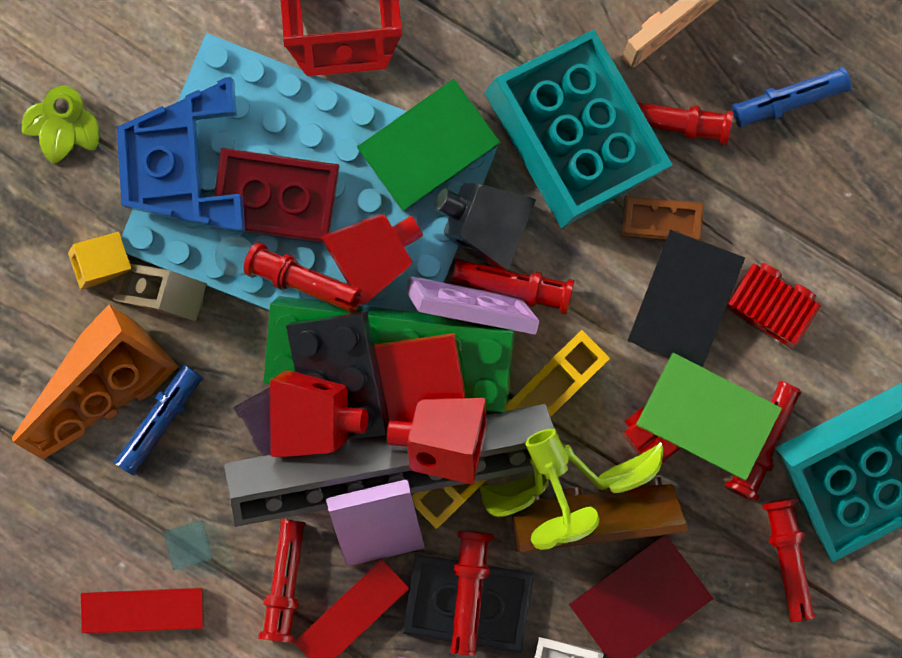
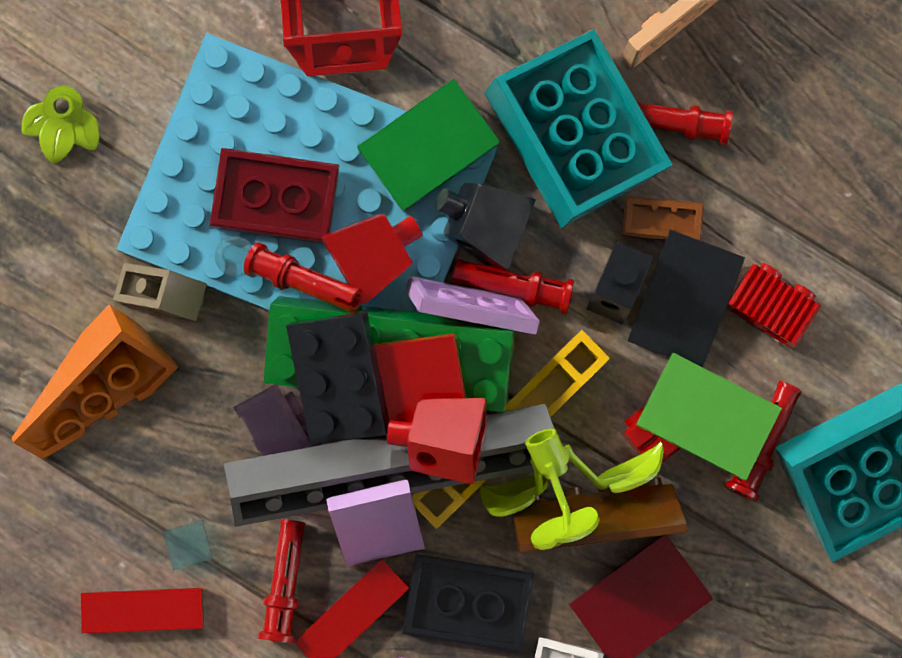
yellow brick [68,231,131,290] -> none
blue pin [113,364,204,476] -> none
blue wing [117,77,245,233] -> none
red torso [270,370,368,457] -> none
red pin [450,530,493,656] -> none
blue pin [732,67,851,128] -> none
red pin [762,497,815,622] -> none
none -> black torso [586,241,654,325]

